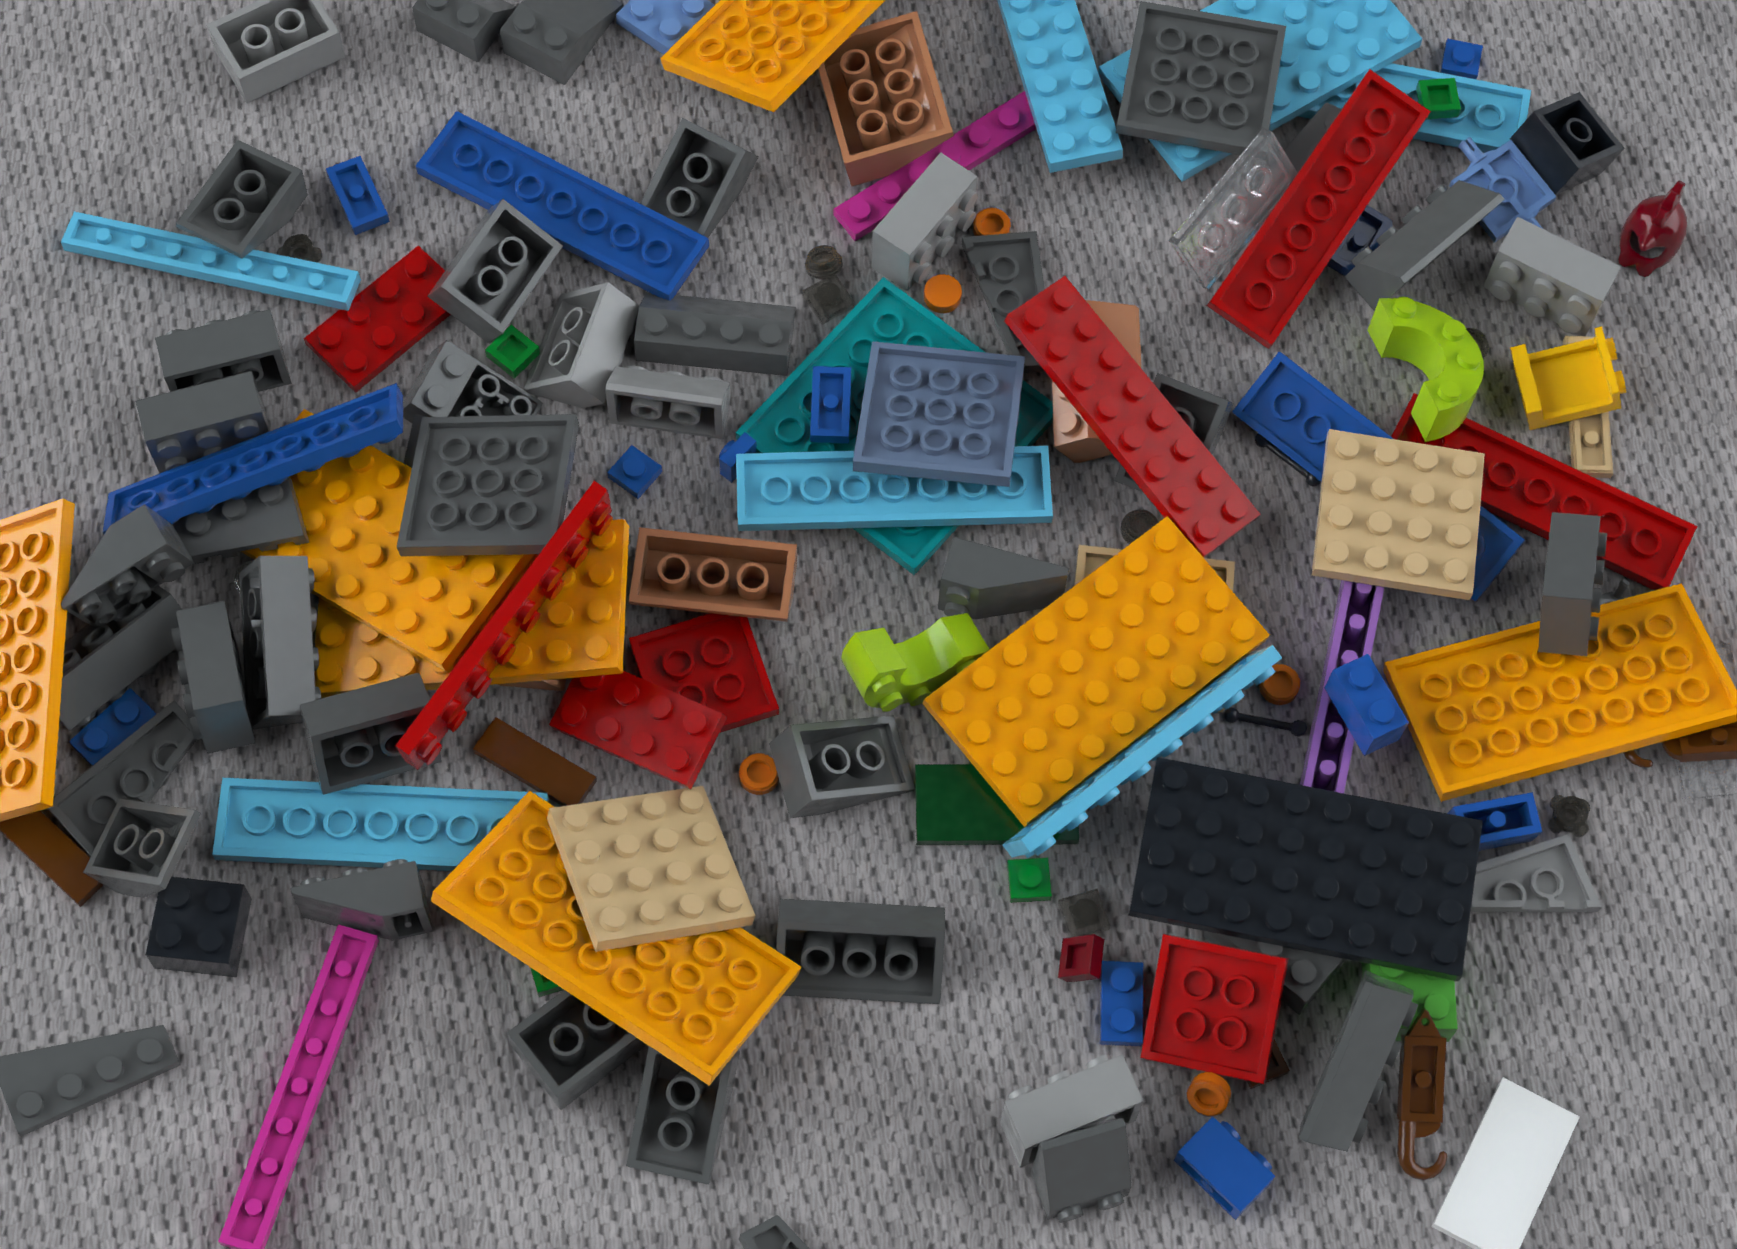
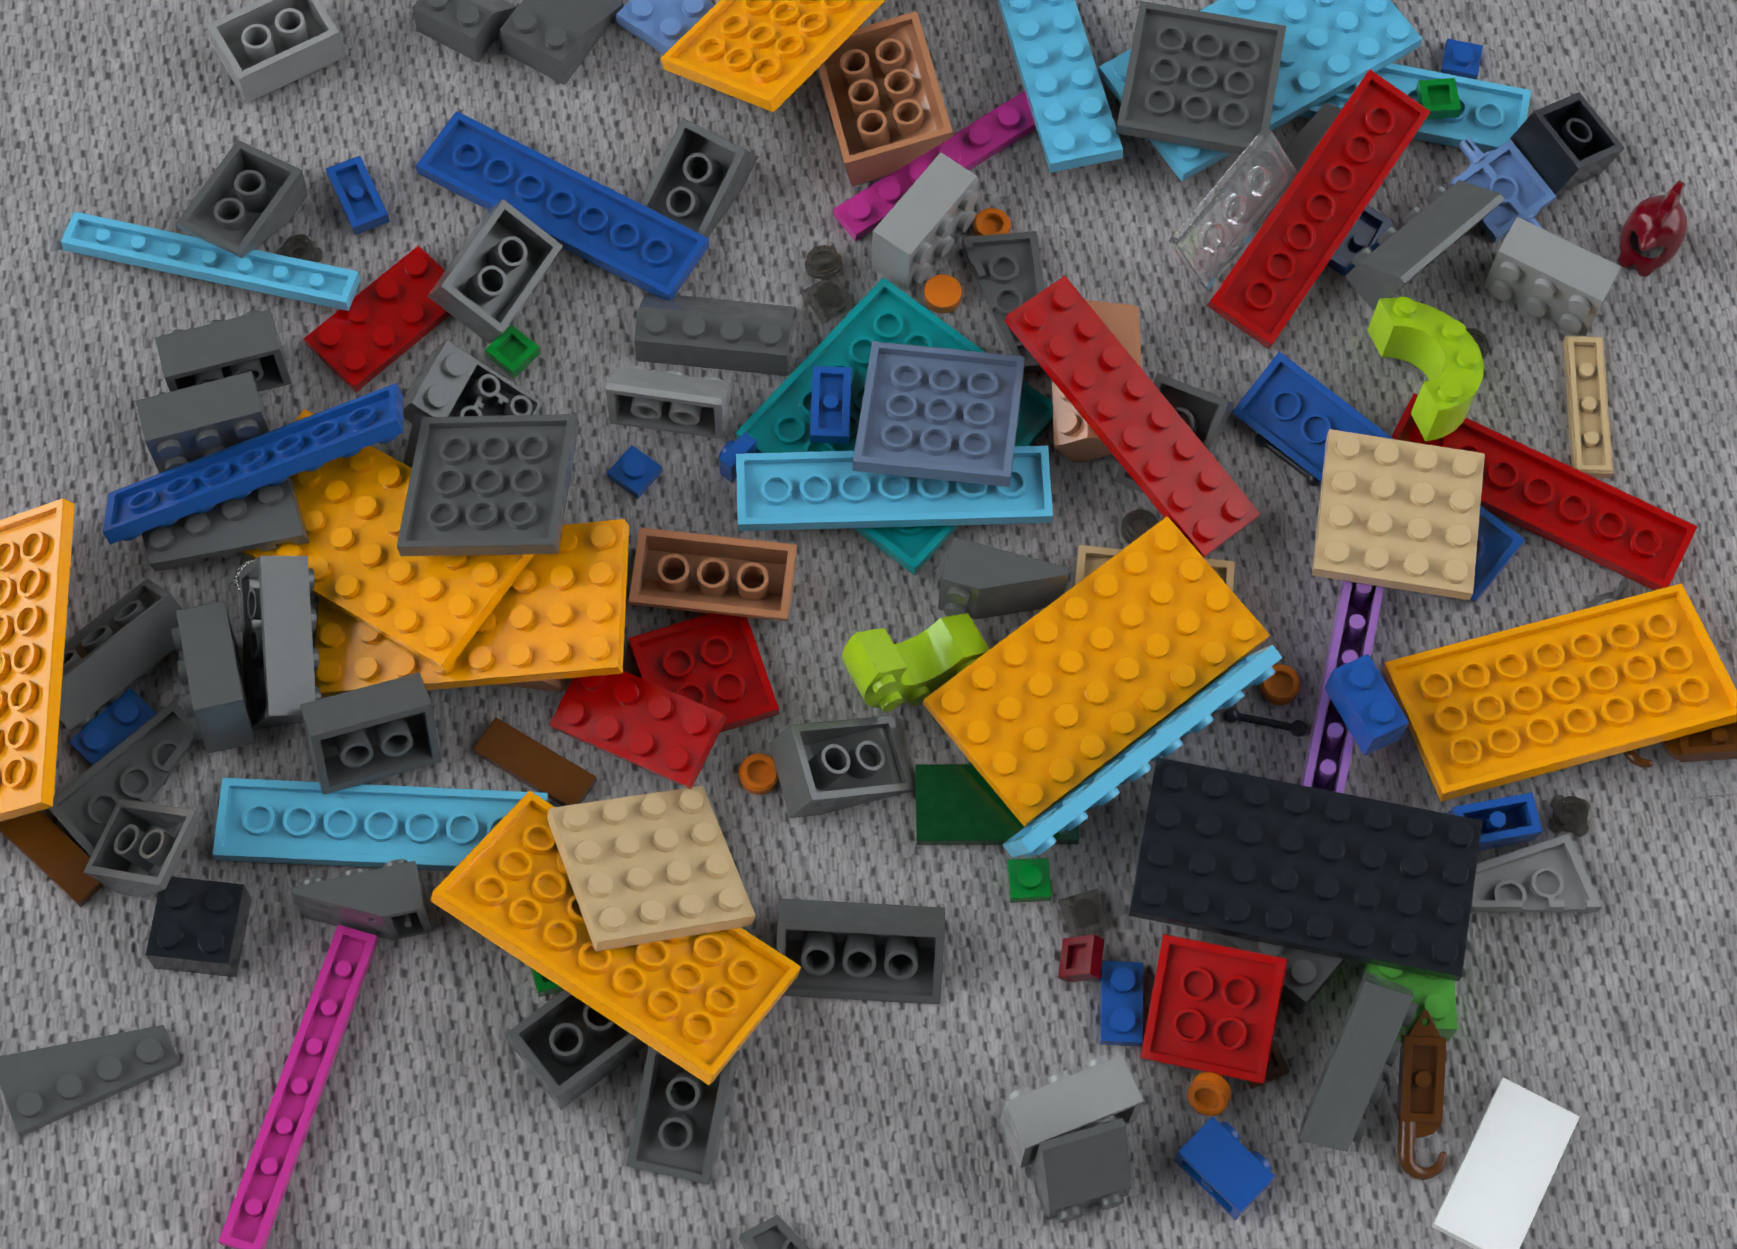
dark grey slope [61,504,194,627] -> none
red plate [395,481,613,770] -> none
light grey slope [524,282,640,408] -> none
yellow panel [1510,326,1627,430] -> none
dark grey brick [1538,512,1607,656] -> none

